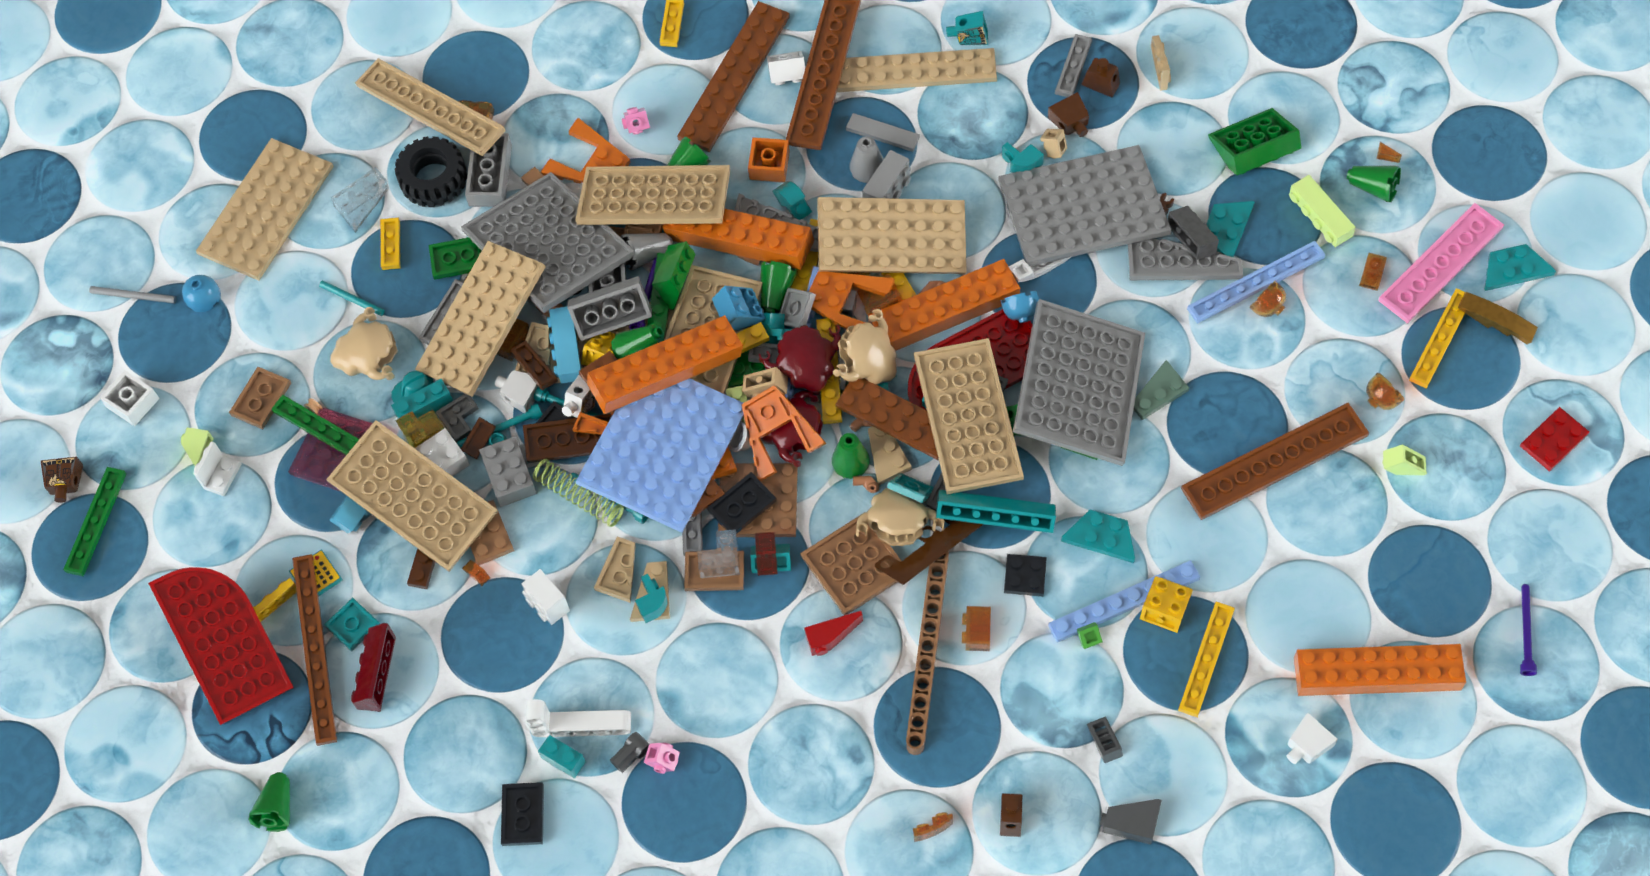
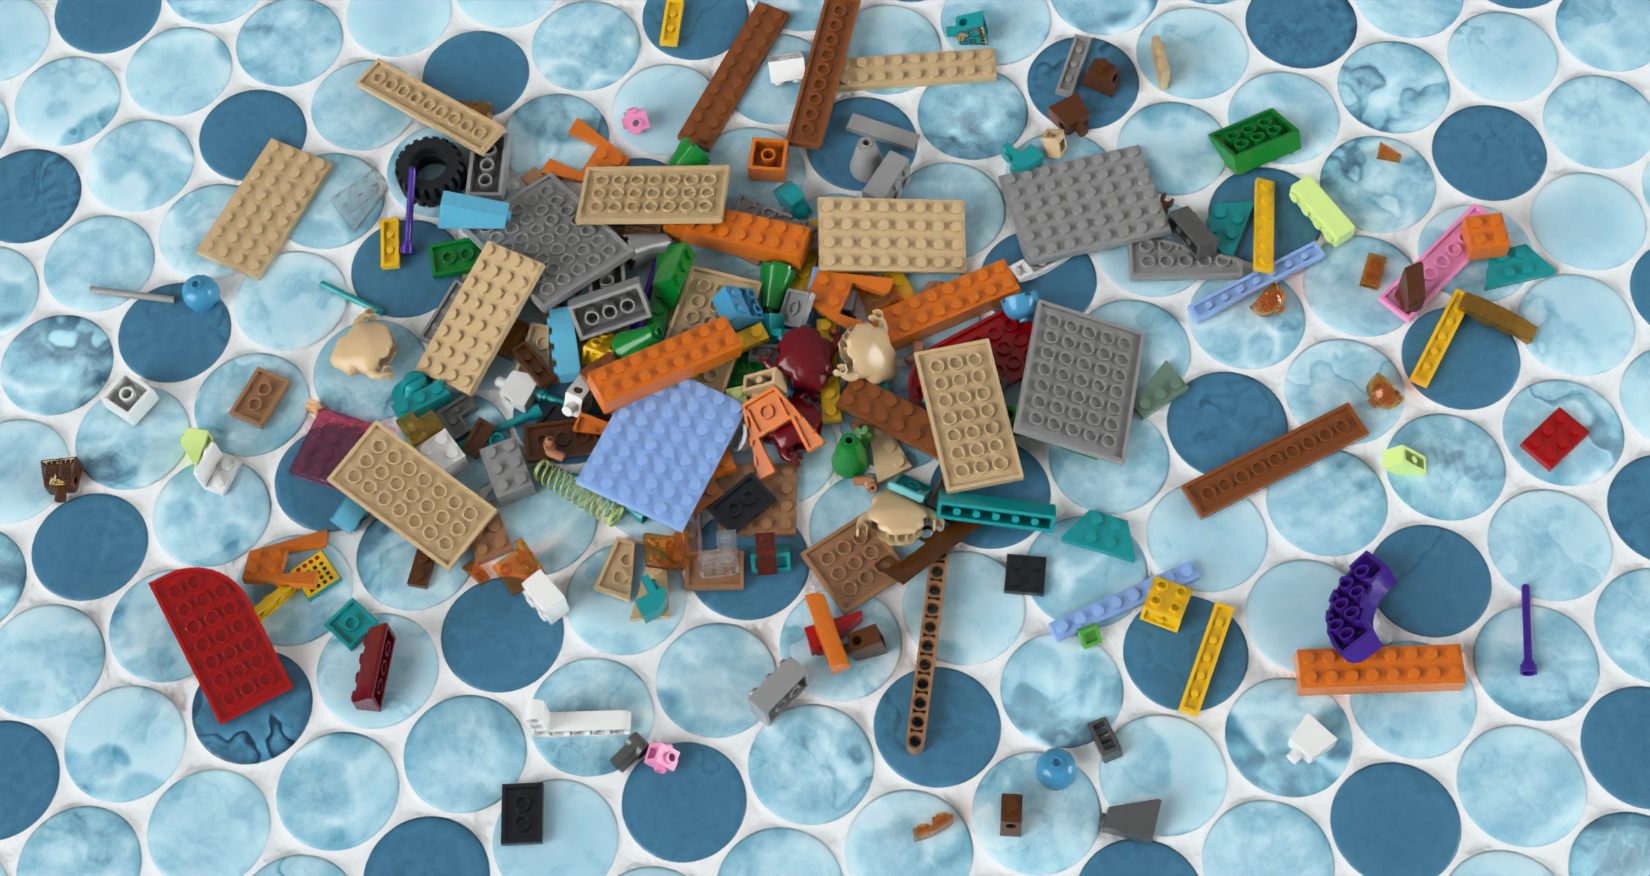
green plate [63,467,127,577] -> none
green cone [248,772,290,832] -> none
green plate [271,395,359,455] -> none
dark orange plate [292,554,337,746] -> none
teal brick [538,735,586,779] -> none
clear orange brick [962,606,991,651] -> none
green cone [1347,166,1401,202] -> none
none -> orange wing [242,530,329,590]
none -> dark purple piece [400,166,416,255]
none -> medium azure slope [438,190,512,229]
none -> clear orange bracket [492,537,546,596]
none -> nougat arm [543,436,566,462]
none -> clear orange bracket [643,526,691,571]
none -> light grey brick [748,656,810,727]
none -> orange brick [805,593,851,675]
none -> reddish brown torso [843,623,888,661]
none -> bright green plant [854,425,873,447]
none -> nougat arm [904,340,925,366]
none -> dark azure cylinder [1035,748,1077,791]
none -> yellow plate [1253,177,1275,275]
none -> dark purple brick [1325,550,1398,663]
none -> reddish brown slope [1394,261,1426,314]
none -> orange brick [1460,213,1510,261]

